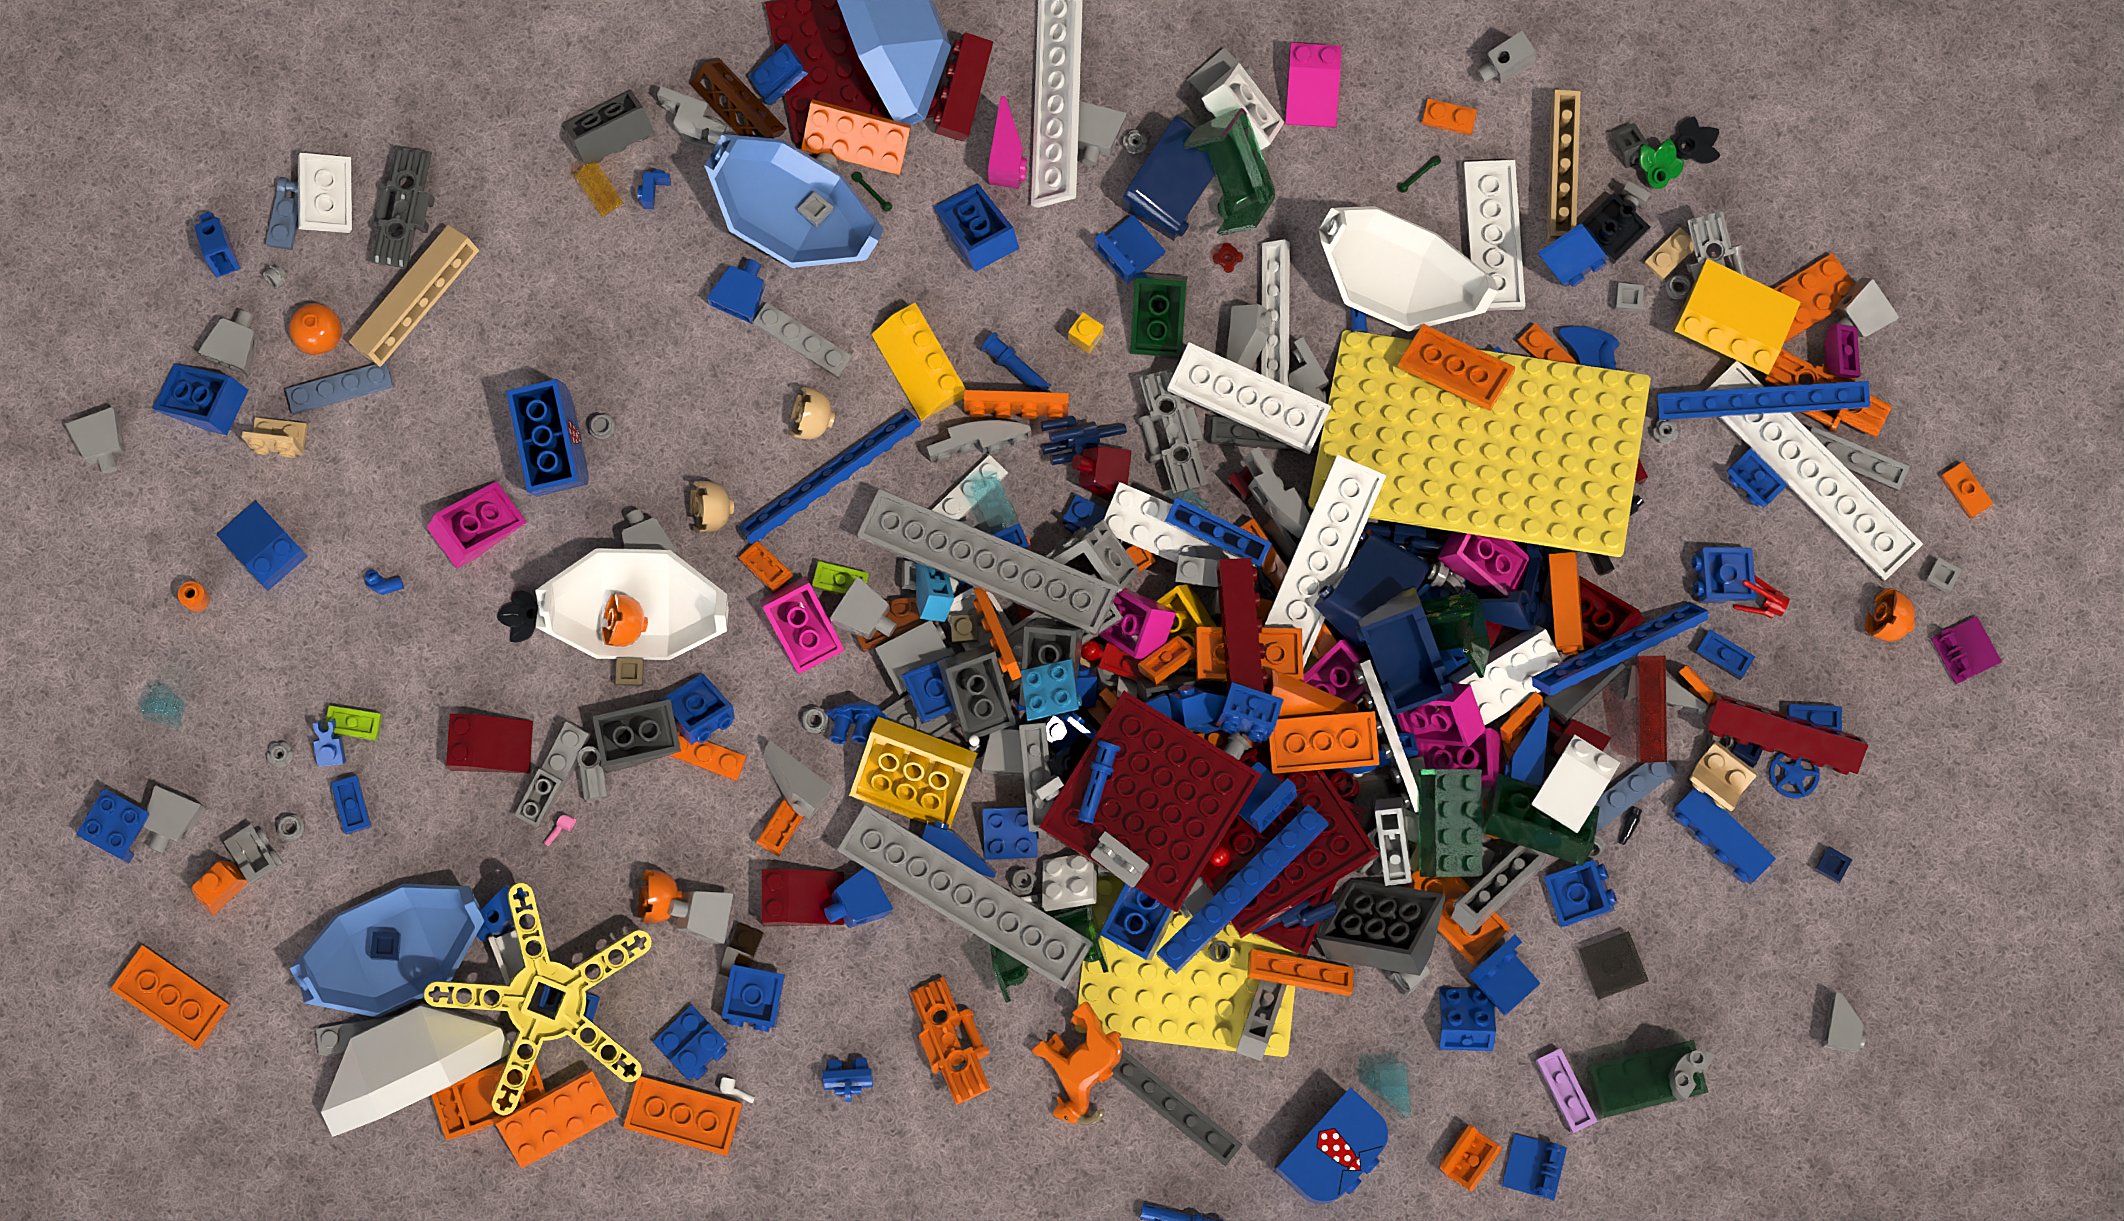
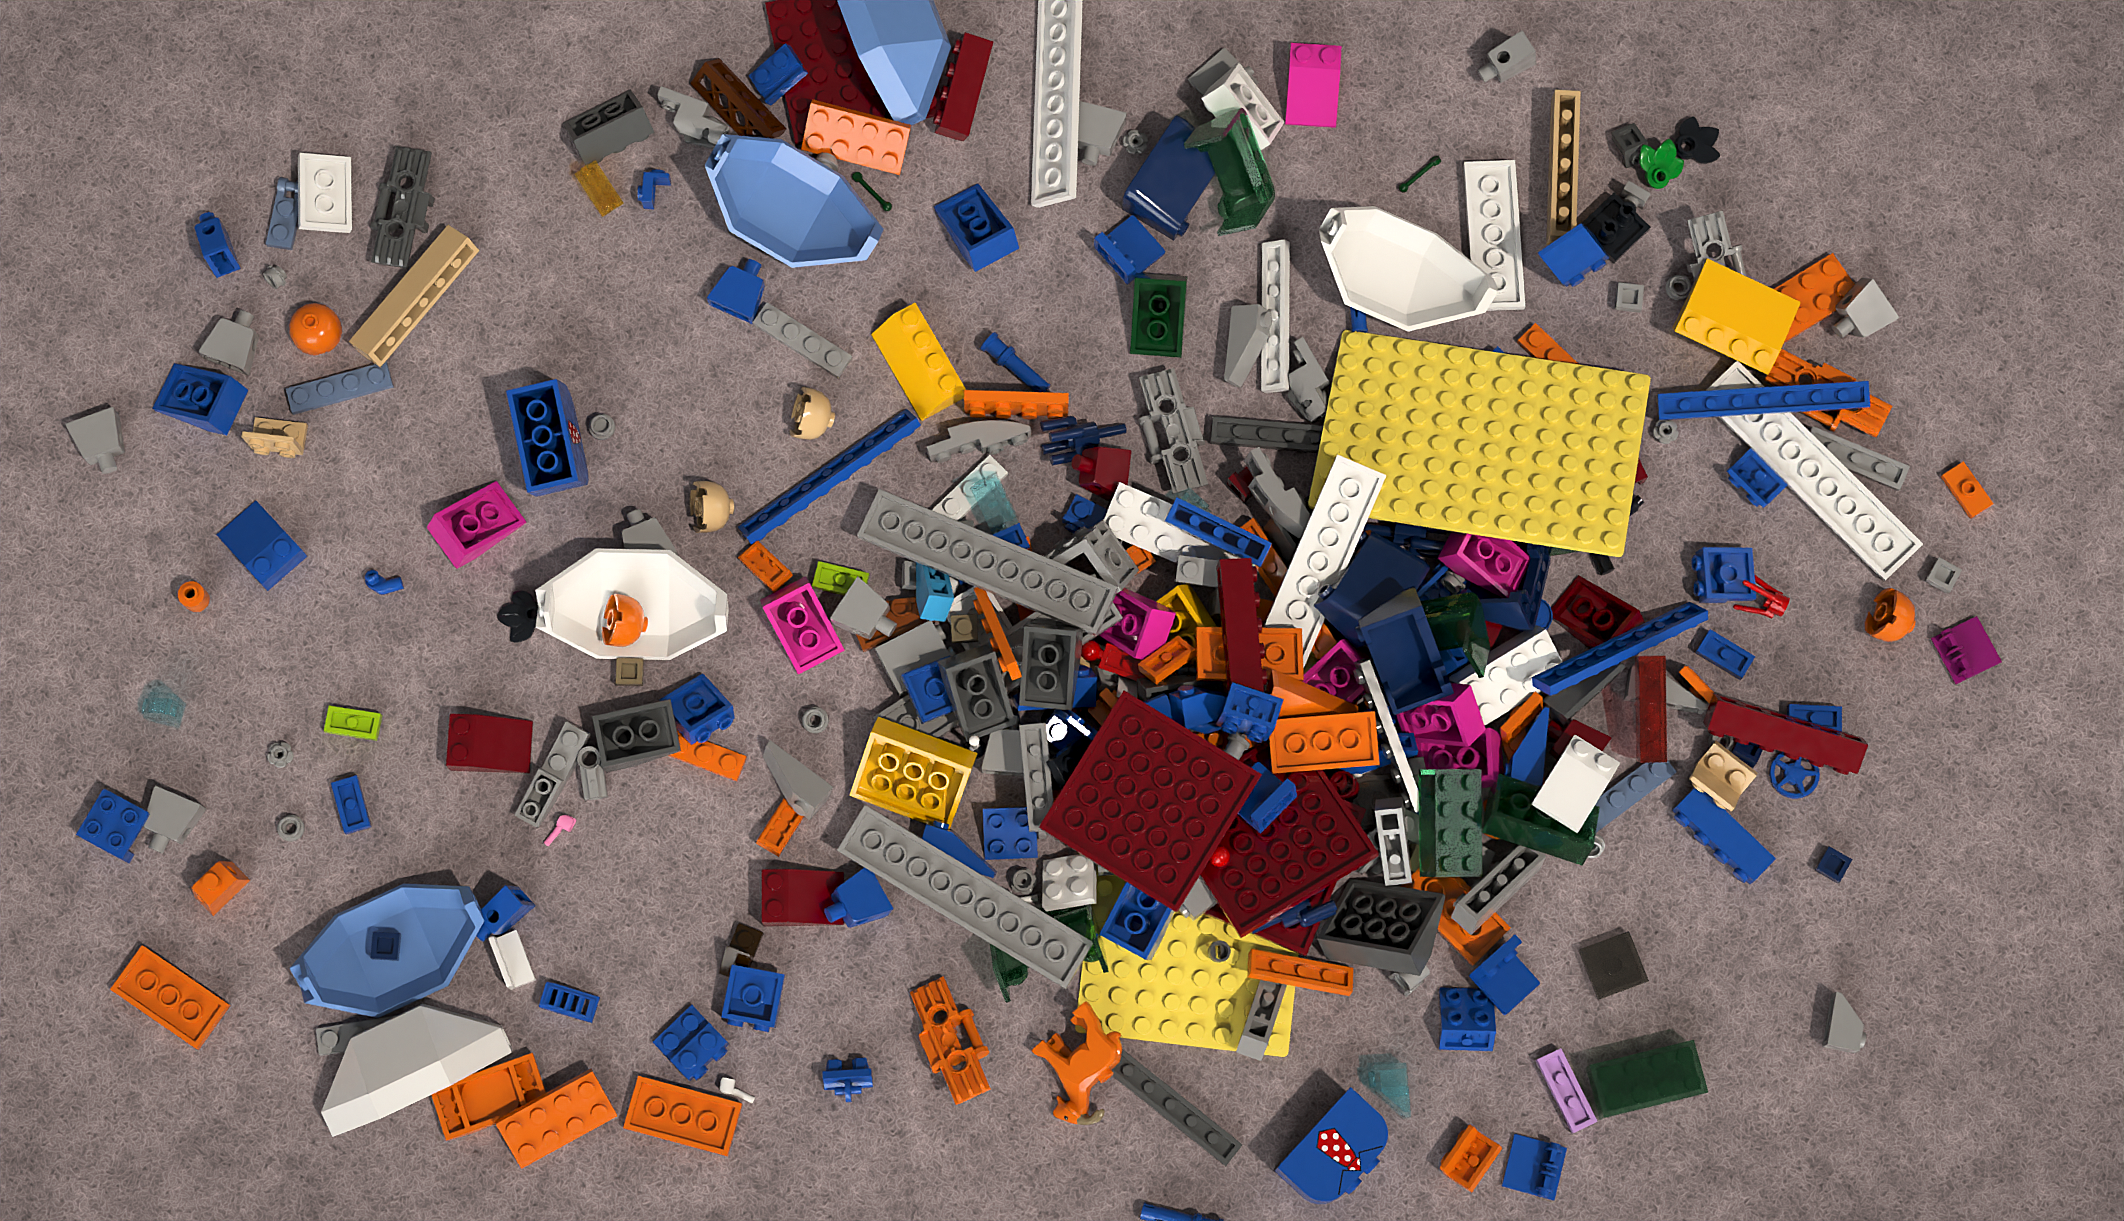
light grey cylinder [224,824,283,885] -> none
plate [313,718,346,767] -> none
light yellow beam [423,882,651,1115] -> none
orange cylinder [638,869,682,923] -> none
light grey torso [667,891,733,944] -> none
light grey tile [797,191,834,227] -> none
blue connector [825,700,890,745] -> none
dark pink slope [988,96,1027,189] -> none
dark azure hinge [1021,659,1082,721] -> none
plate [1032,775,1064,801] -> none
yellow brick [1068,312,1104,354] -> none
blue pin [1076,740,1121,824] -> none
light grey bracket [1091,831,1149,888] -> none
blue plate [1156,804,1328,974] -> none
white plate [1167,342,1331,454] -> none
clear red plate [1213,243,1243,273] -> none
black piece [1255,565,1277,601] -> none
orange plate [1398,324,1515,411] -> none
orange plate [1422,98,1477,136] -> none
light grey plate [1426,561,1449,587] -> none
blue plate [1544,860,1617,928] -> none
orange slope [1549,552,1584,655] -> none
blue arm [1558,326,1620,370] -> none
black piece [1619,806,1642,845] -> none
tan plate [1644,227,1694,281] -> none
light grey cylinder [1669,1050,1716,1103] -> none
magenta slope [1824,324,1861,378] -> none

